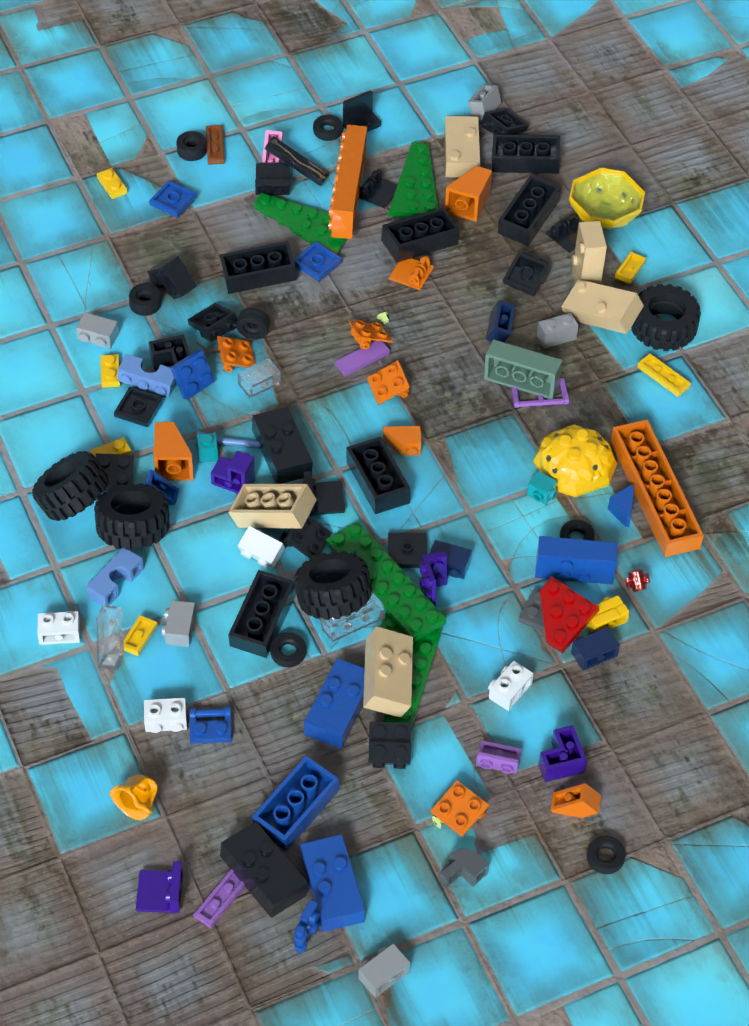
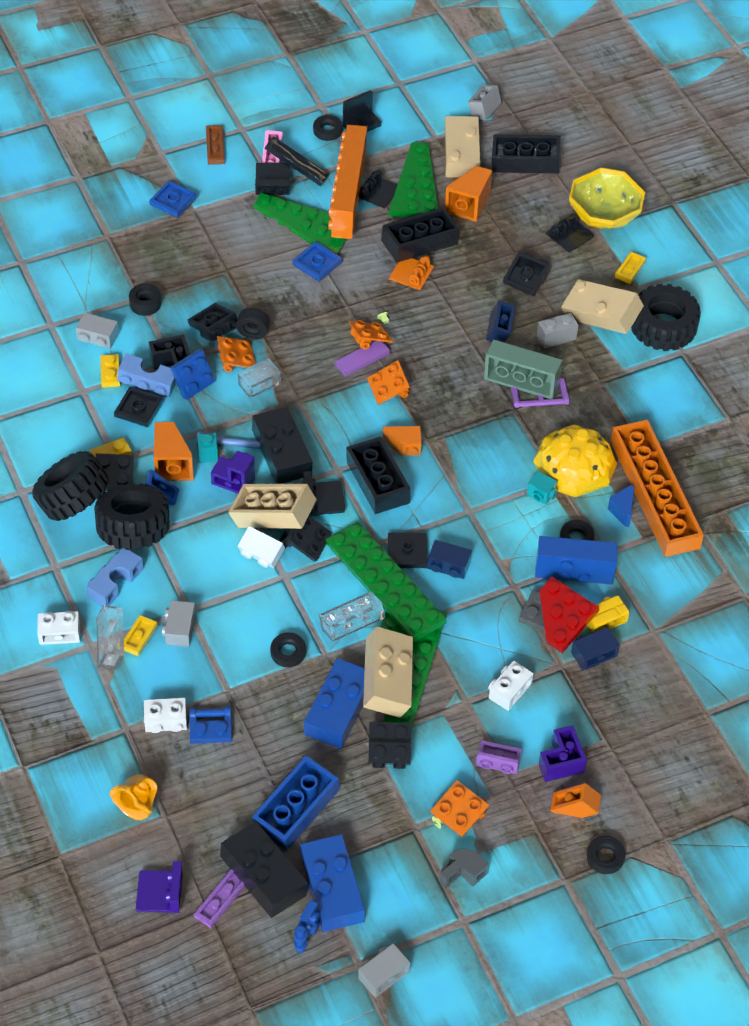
yellow plate [97,168,127,199] -> none
black brick [147,256,197,299] -> none
black tyre [176,131,207,161] -> none
black brick [220,241,297,294] -> none
black brick [228,570,296,658] -> none
black tyre [294,551,373,620] -> none
dark purple bracket [419,551,447,607] -> none
black plate [480,108,529,135] -> none
black brick [498,175,561,246] -> none
tan brick [572,221,607,284] -> none
clear red gear [625,569,650,592] -> none
yellow plate [637,354,691,397] -> none

